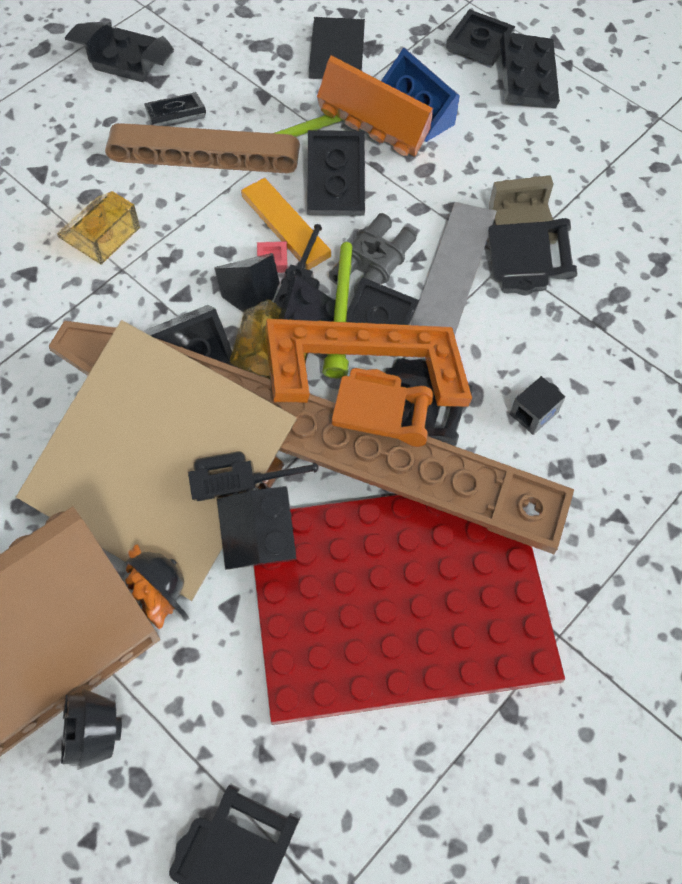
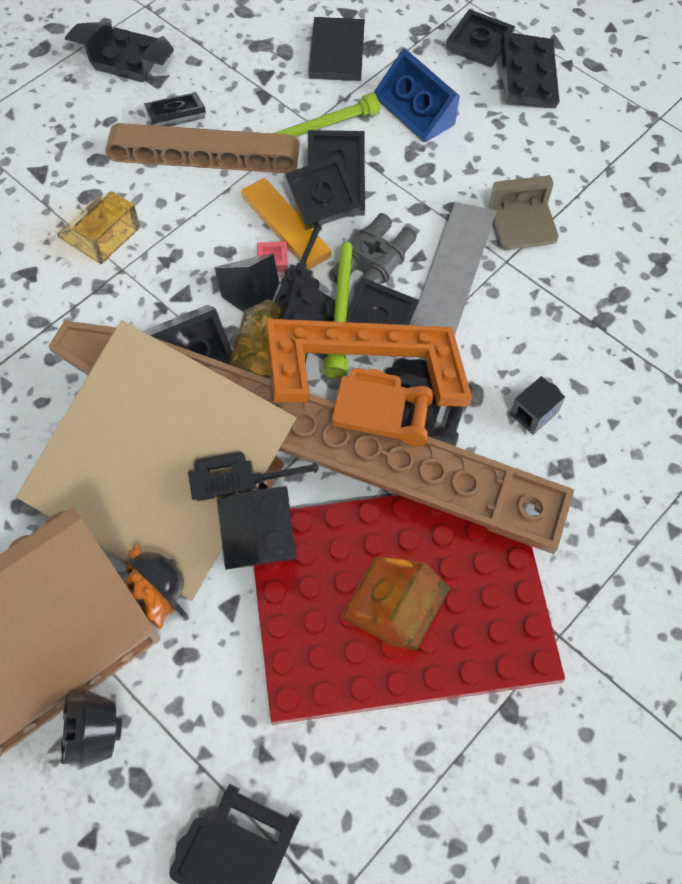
orange slope [317,55,433,157] -> none
black piece [488,218,578,296] -> none
none -> black plate [285,155,361,230]
none -> clear yellow slope [342,556,450,651]

